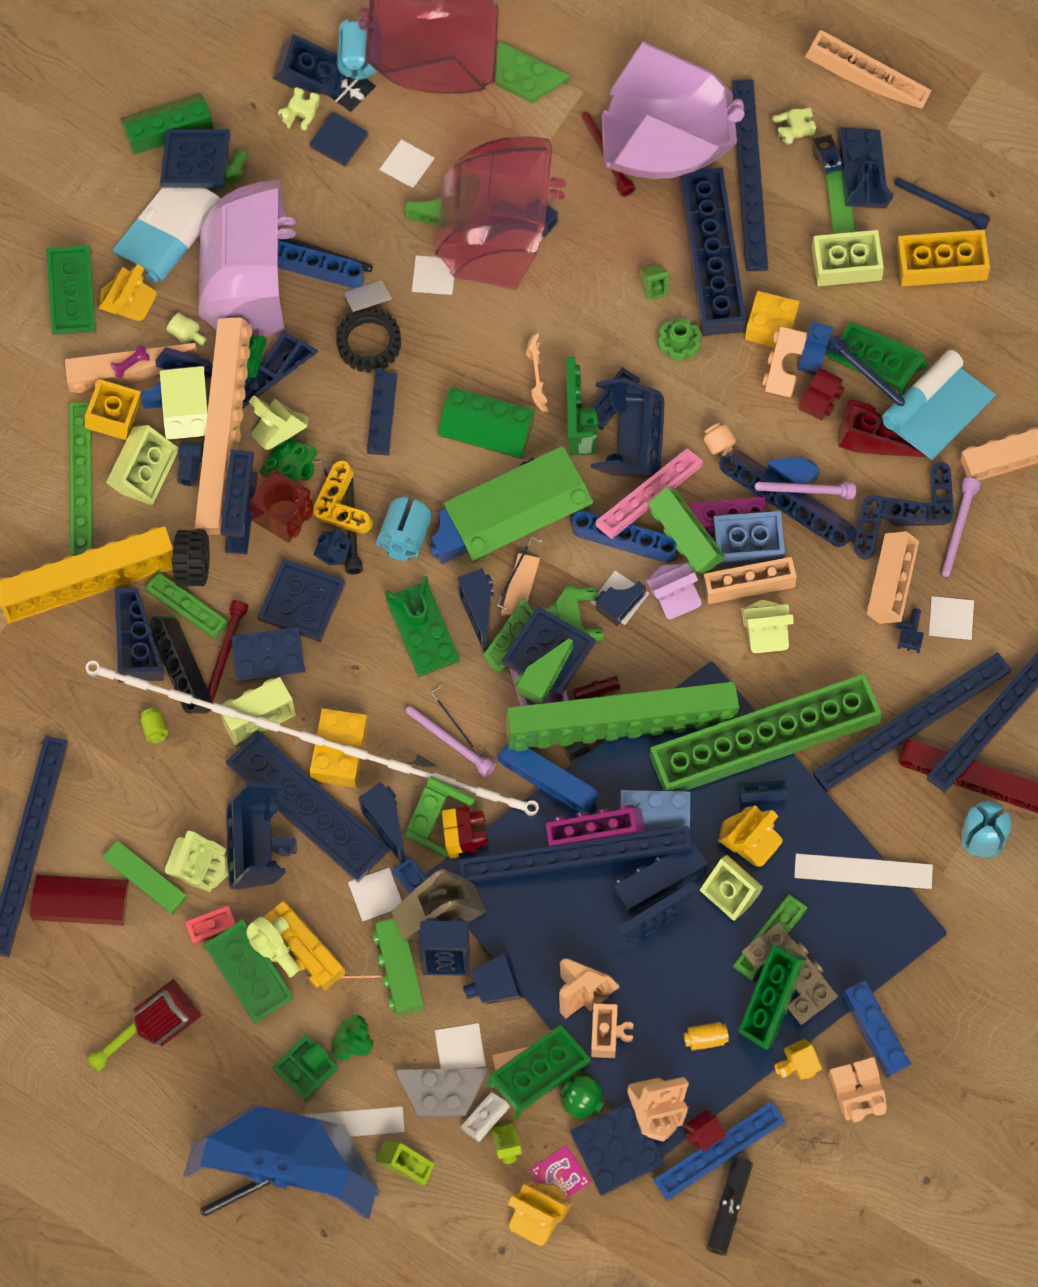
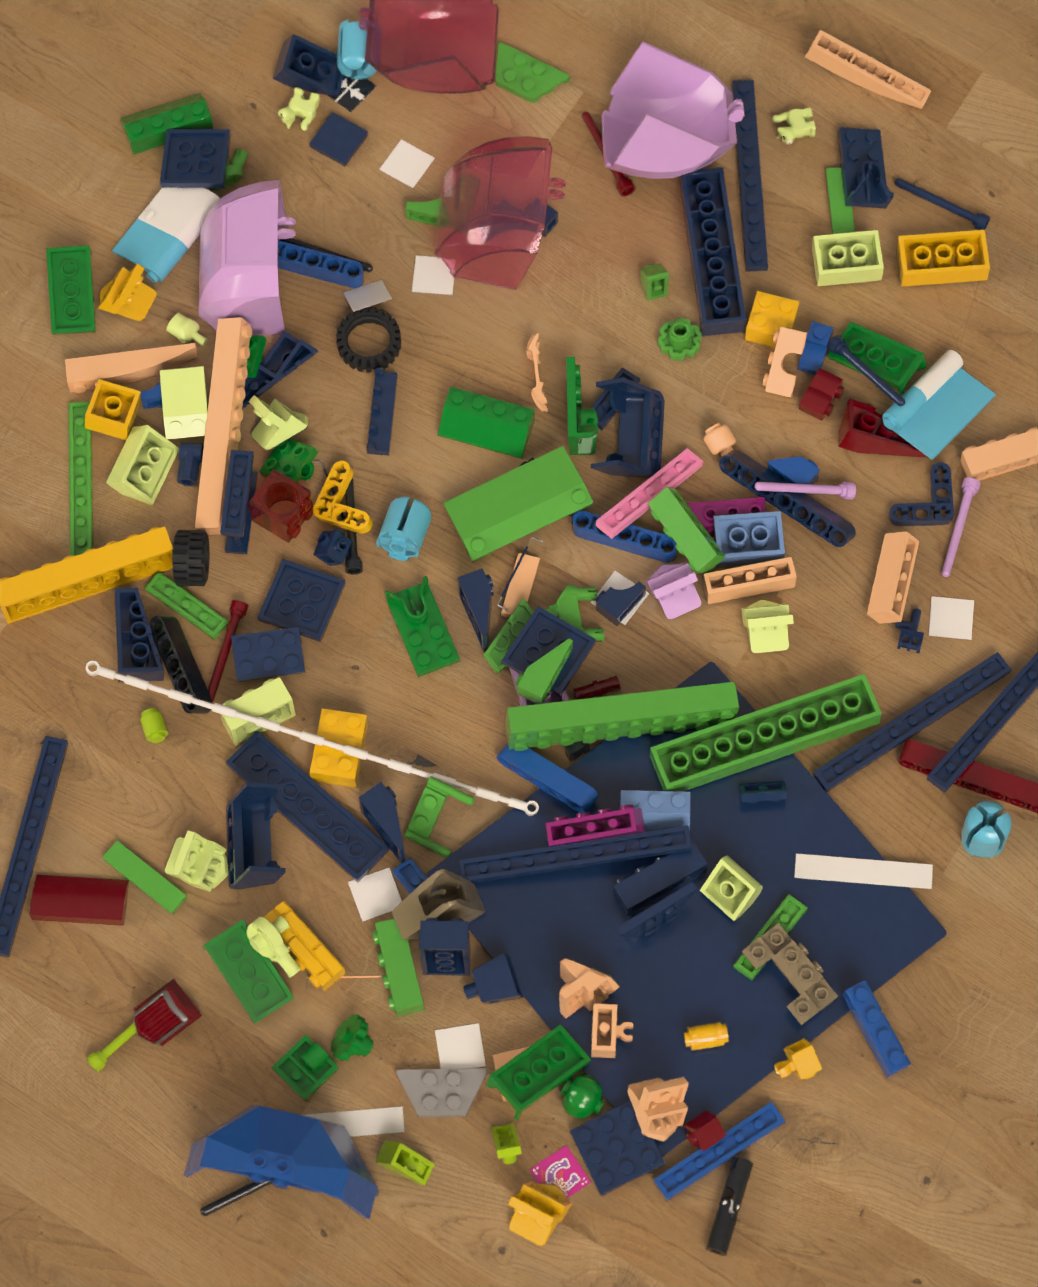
magenta piece [111,345,150,378] -> none
dark blue hinge [155,347,213,379] -> none
coral plate [185,905,236,945] -> none
dark blue plate [272,837,297,856] -> none
lavender piece [405,706,496,778] -> none
blue arch [429,508,465,564] -> none
dark blue piece [431,684,489,755] -> none
dark red hips [442,806,488,859] -> none
white plate [460,1092,510,1142] -> none
yellow piece [718,805,782,867] -> none
green slope [738,944,807,1049] -> none
dark blue leg [813,135,842,175] -> none
light nougat hips [828,1057,887,1122] -> none
dark blue beam [854,495,927,560] -> none

